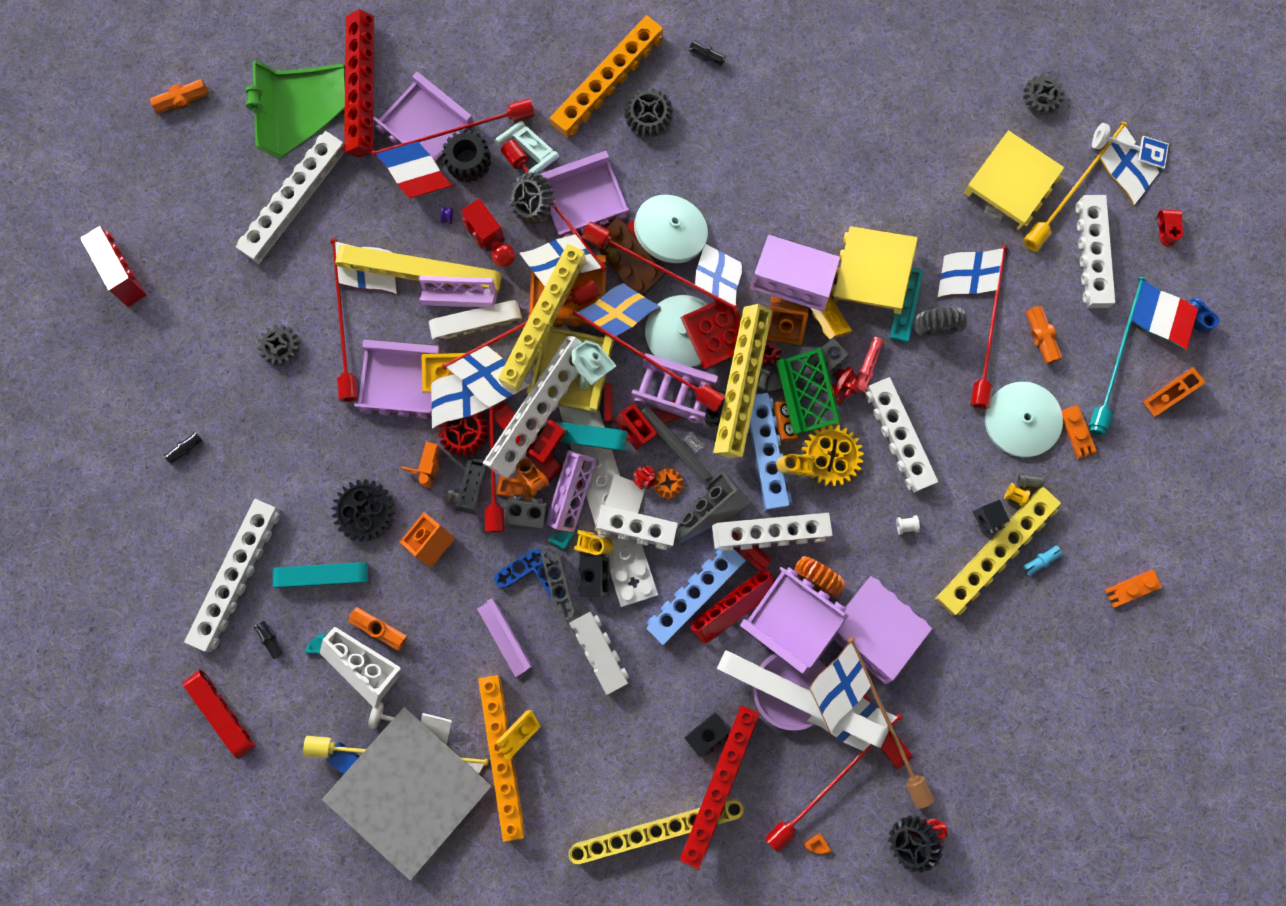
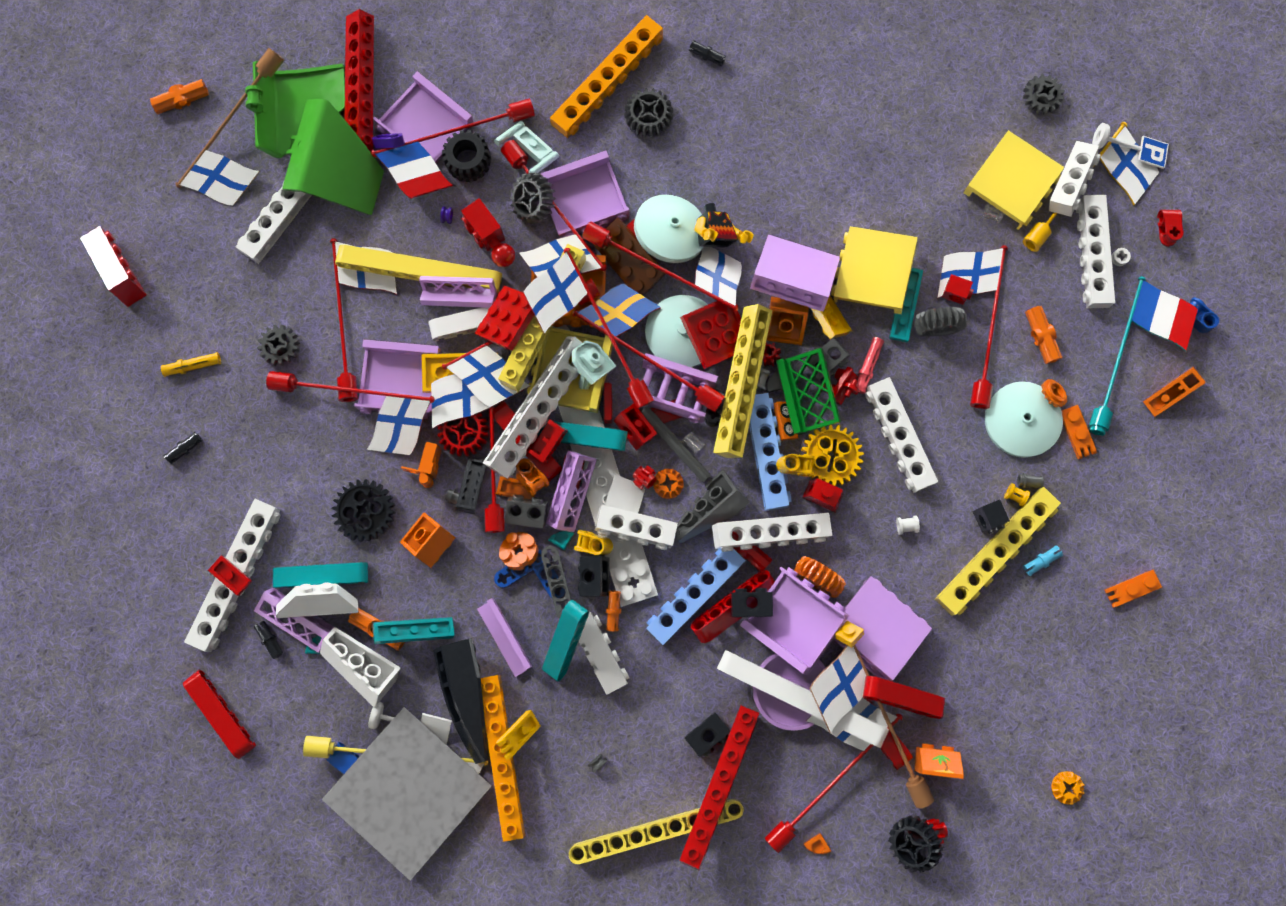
none -> yellow pin [161,352,221,377]
none -> flag [175,48,284,206]
none -> red plate [208,555,253,596]
none -> lavender fence [254,588,334,653]
none -> flag [266,371,435,455]
none -> white wedge [276,583,358,618]
none -> bright green panel [282,99,384,215]
none -> dark purple beam [372,133,405,148]
none -> teal plate [372,617,455,644]
none -> black wedge [433,638,489,764]
none -> red plate [475,286,534,351]
none -> orange plate [499,532,539,570]
none -> flag [523,248,654,409]
none -> teal beam [542,600,589,682]
none -> dark grey bush [588,754,607,773]
none -> orange pin [606,590,621,632]
none -> torso [694,203,754,248]
none -> black brick [731,588,773,617]
none -> red torso [802,478,843,513]
none -> yellow plate [835,621,864,648]
none -> red beam [863,676,945,719]
none -> orange slope [914,743,964,779]
none -> red brick [942,274,974,305]
none -> orange gear [1041,379,1067,407]
none -> white brick [1049,141,1101,217]
none -> light orange gear [1051,771,1085,805]
none -> white bush [1111,248,1131,266]

